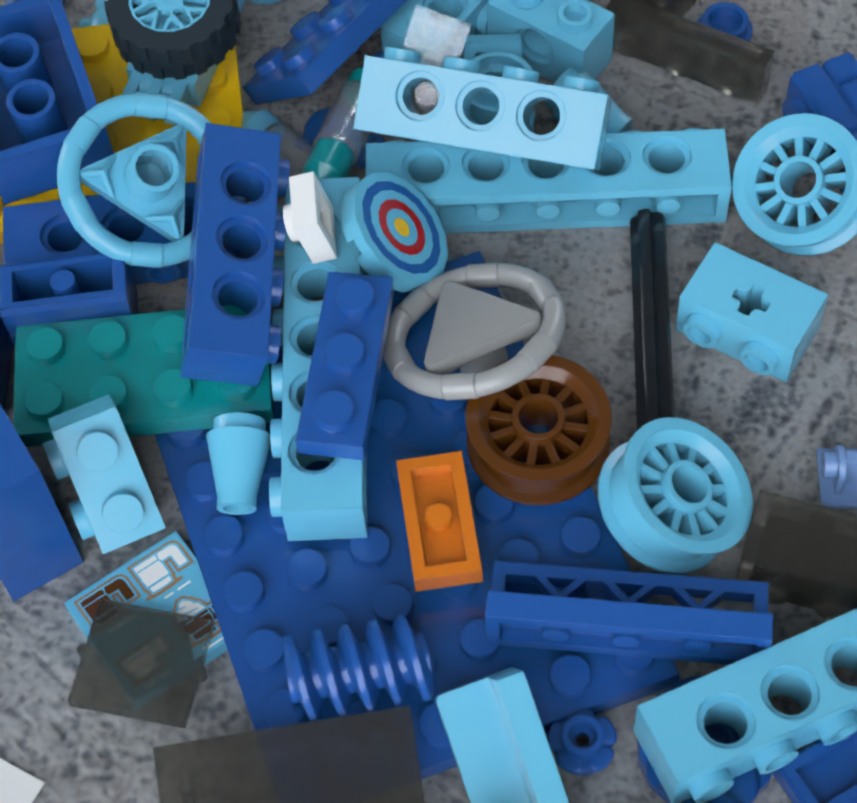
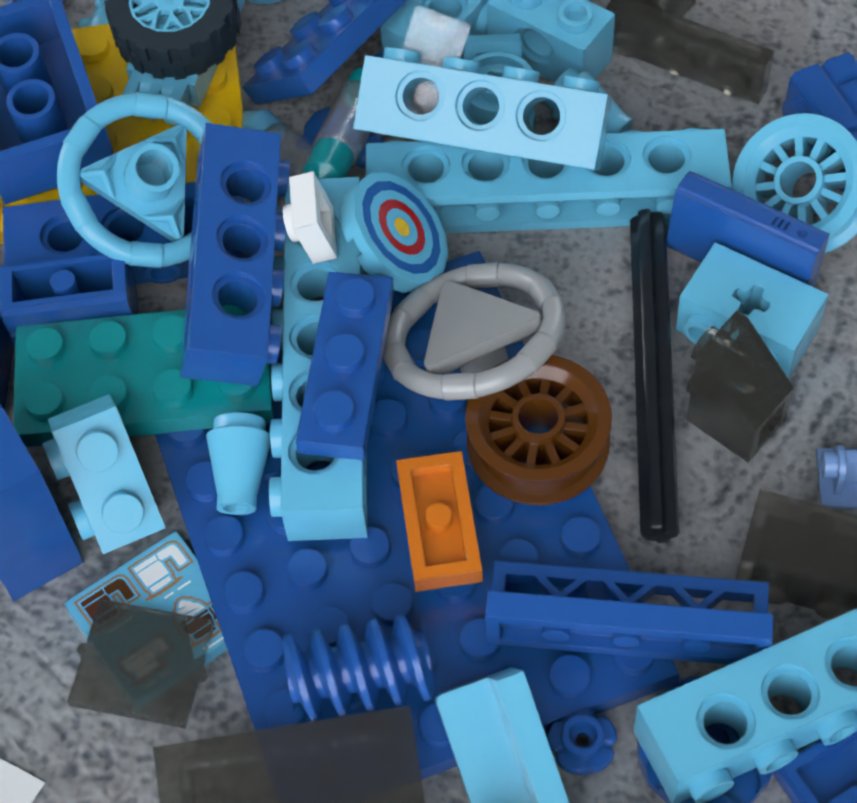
medium azure wheel [597,417,753,574] -> none
blue plate [695,2,753,56] -> none
none -> blue piece [667,171,830,287]
none -> clear smoke slope [686,310,794,462]

